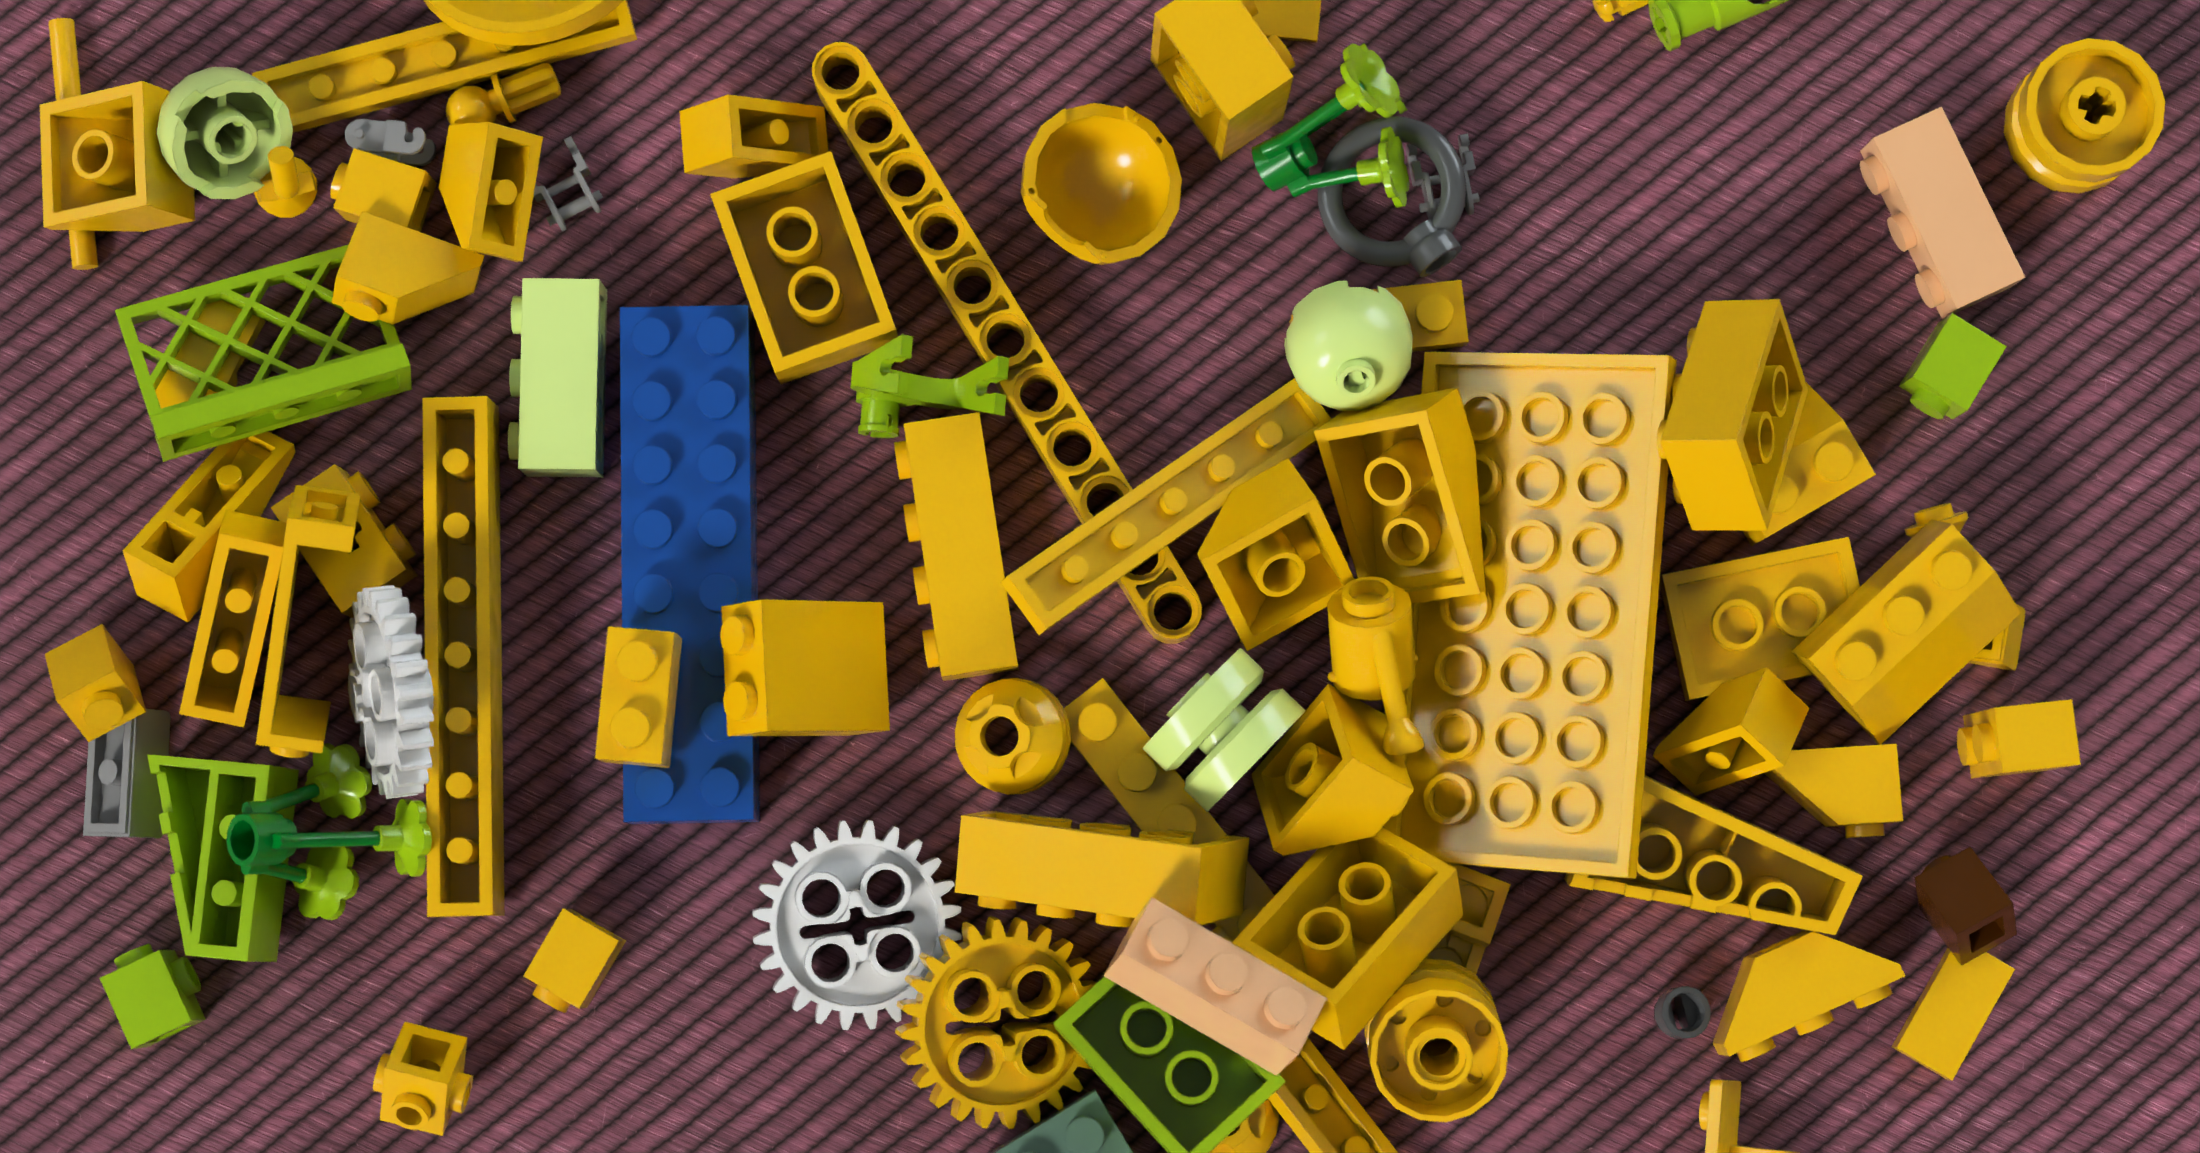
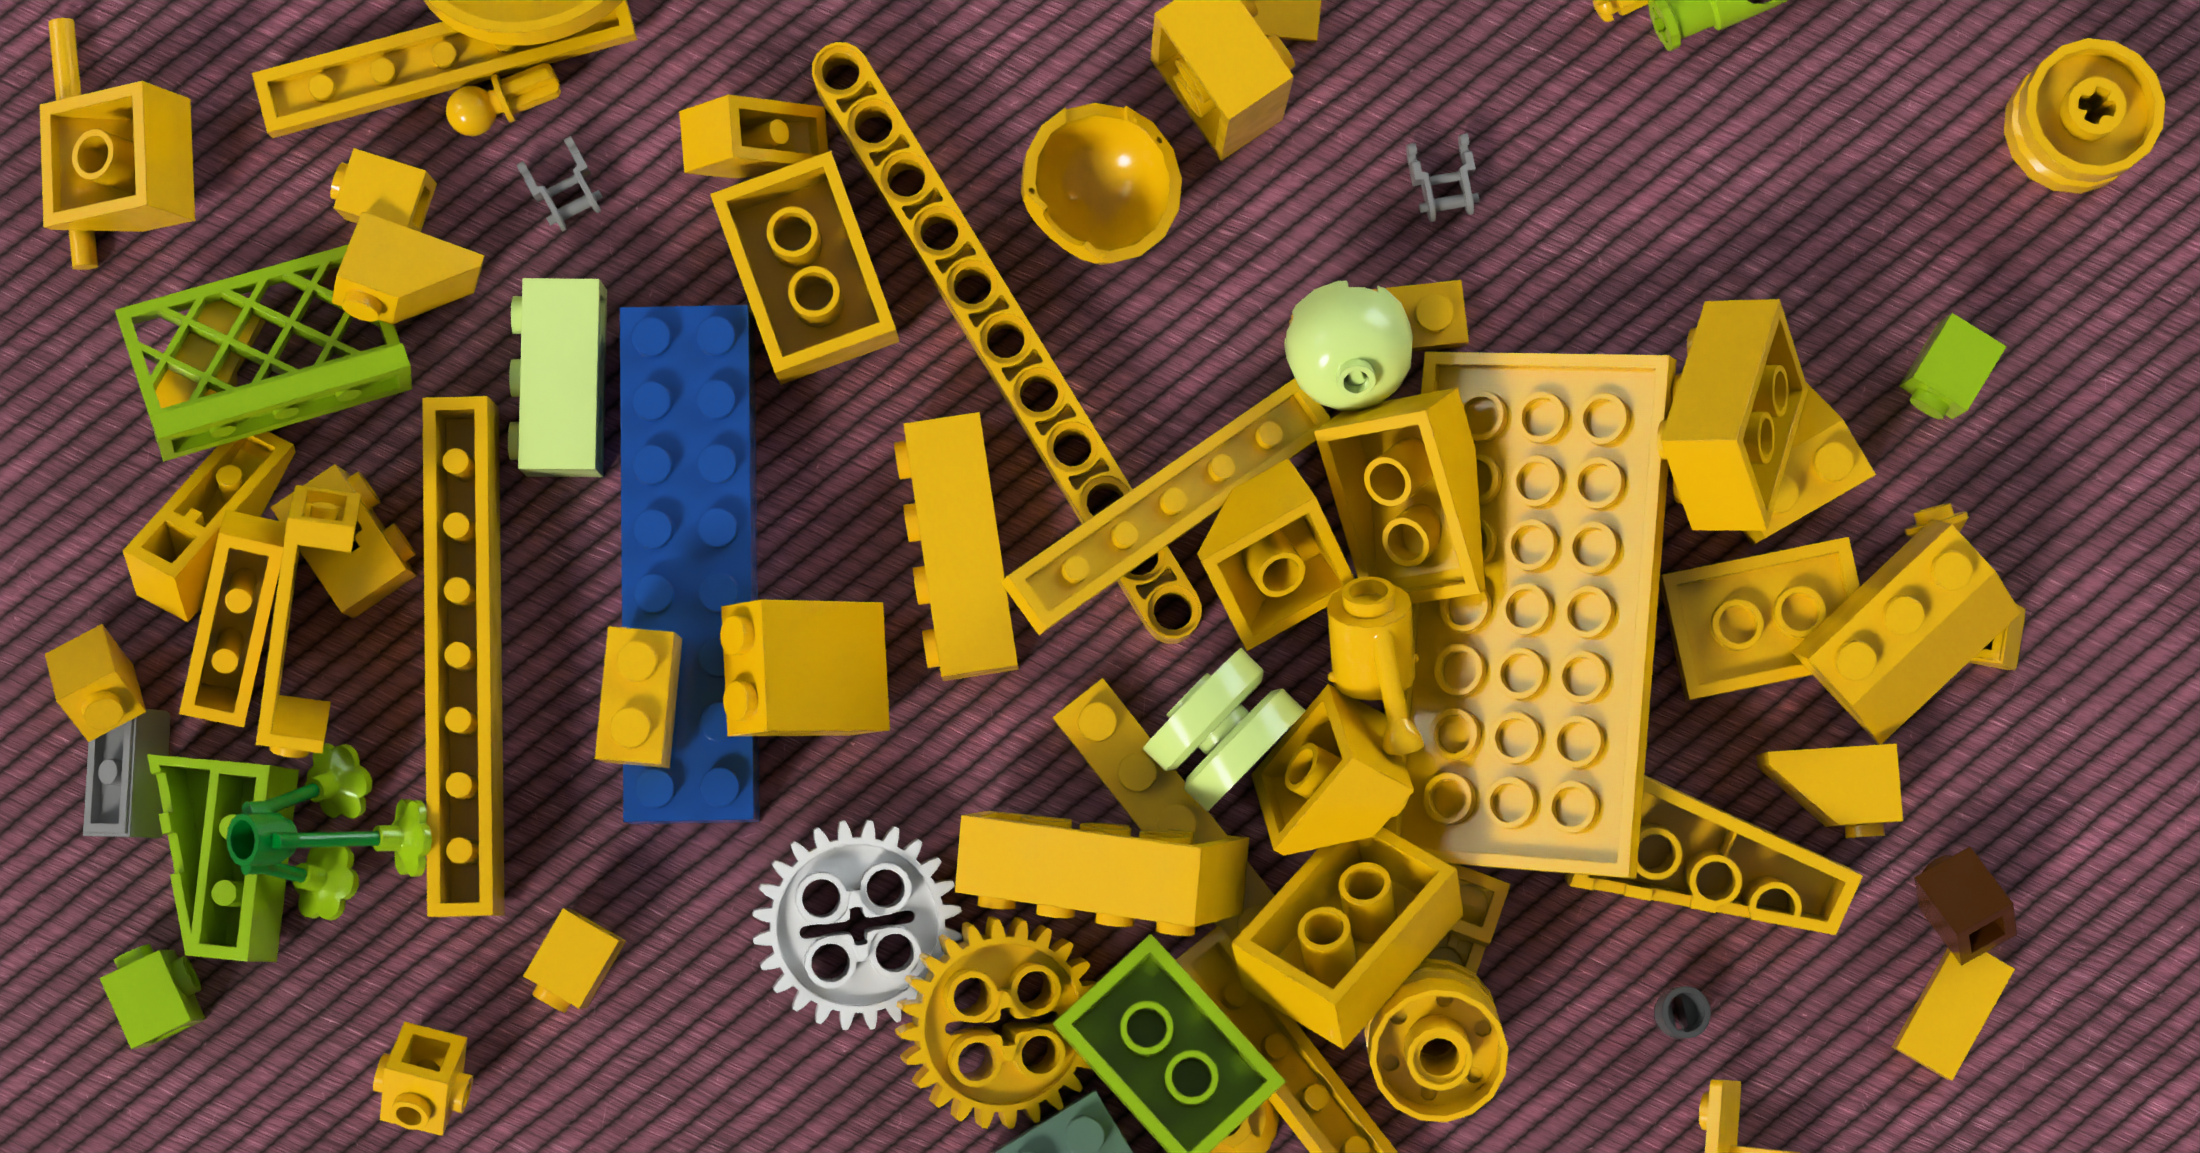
yellowish green cylinder [157,67,293,199] -> none
yellow plate [254,146,317,218] -> none
light grey piece [345,119,436,166] -> none
white gear [348,585,434,799] -> none
yellow slope [439,122,543,262] -> none
lime piece [850,334,1009,438] -> none
yellow piece [955,678,1071,795] -> none
light nougat brick [1103,897,1327,1076] -> none
plant [1252,43,1409,208] -> none
dark grey piece [1317,116,1466,277] -> none
yellow slope [1653,667,1809,796] -> none
yellow slope [1713,931,1905,1062] -> none
light nougat brick [1860,107,2025,319] -> none
yellow brick [1957,699,2081,779] -> none

